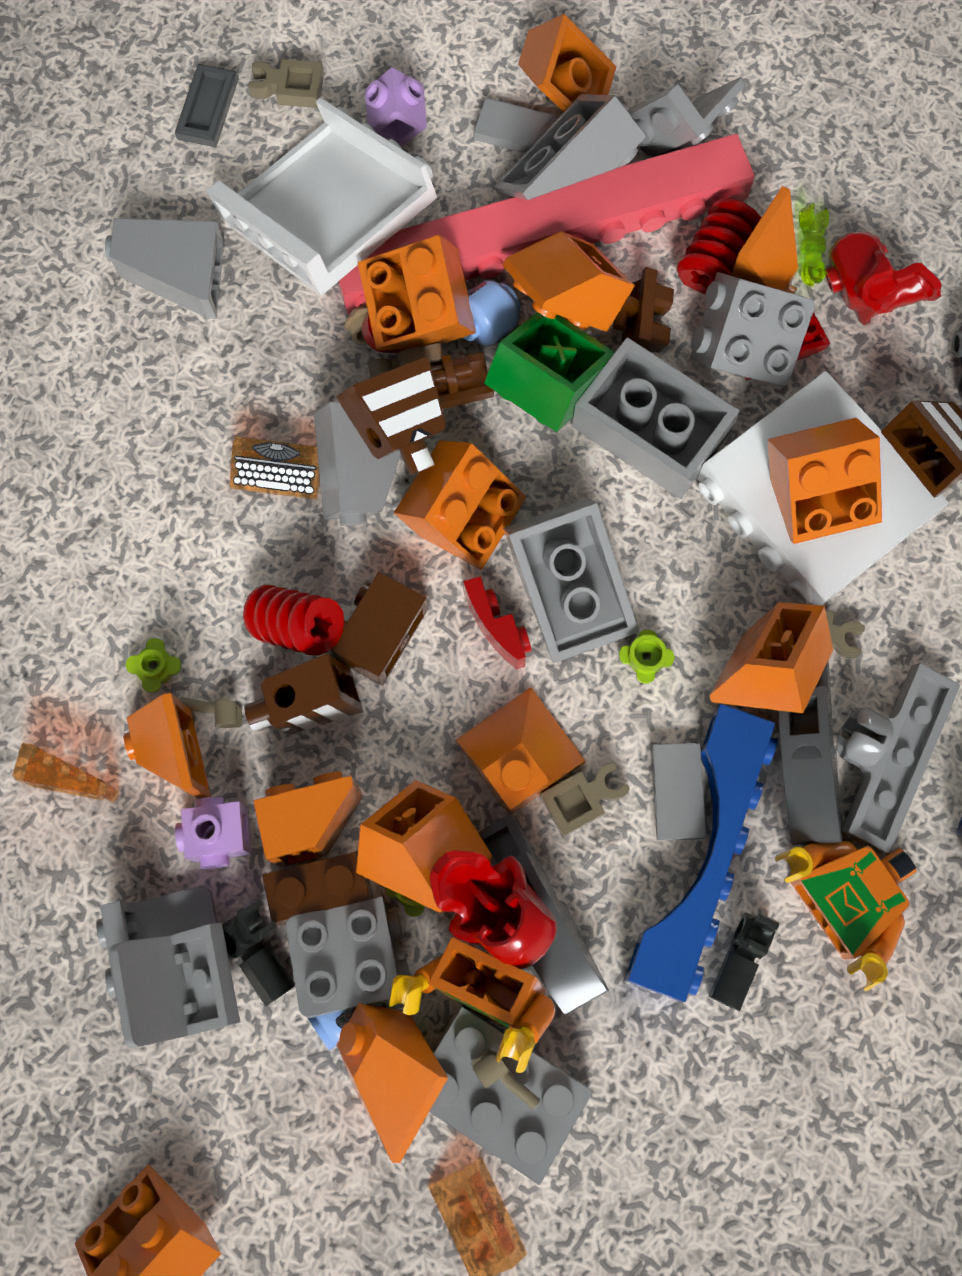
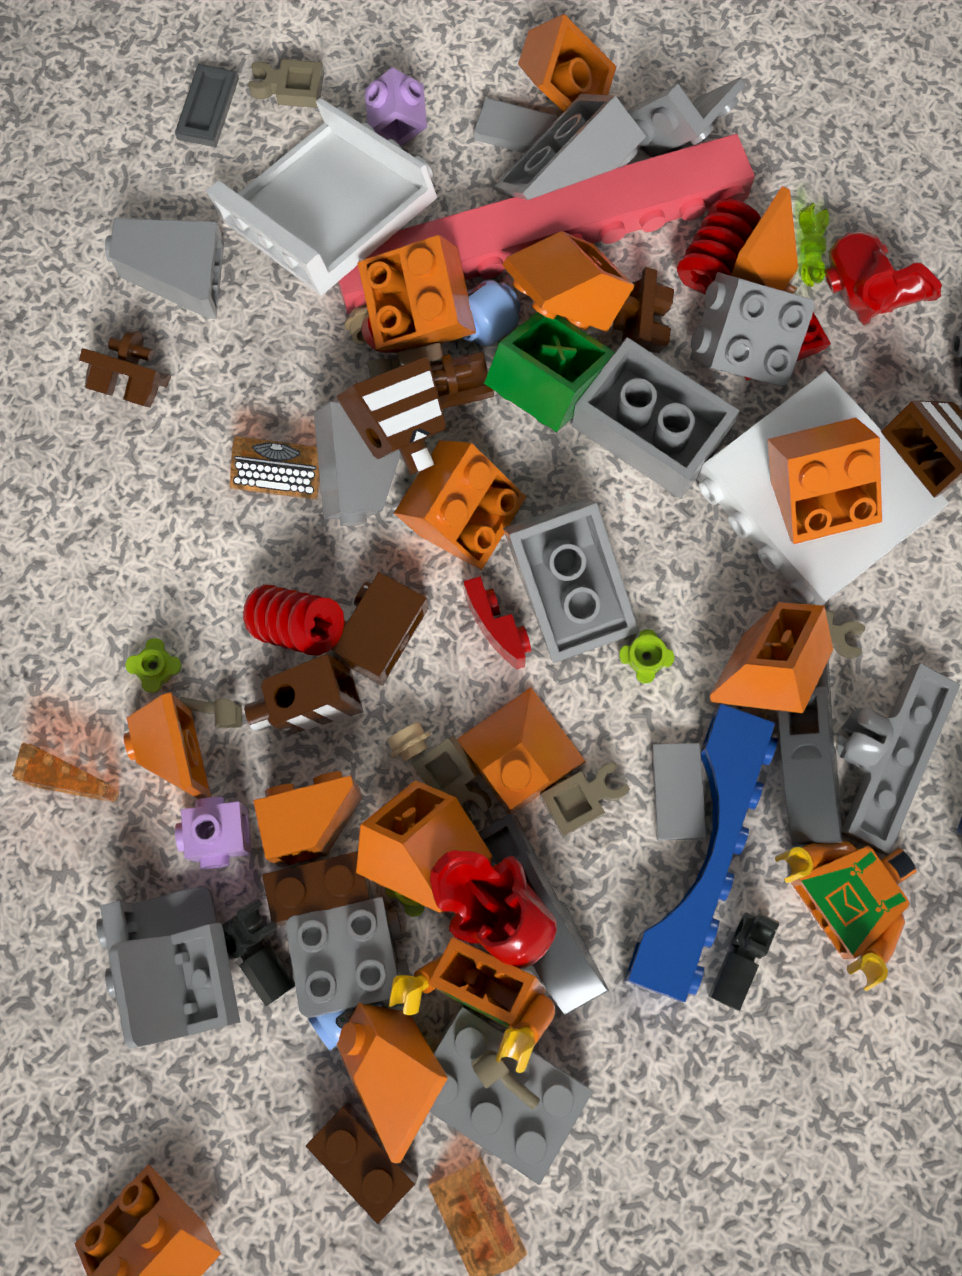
none -> reddish brown hips [79,329,171,408]
none -> reddish brown brick [306,1102,418,1224]
none -> tan plate [386,722,431,763]
none -> dark tan plate [412,735,492,821]

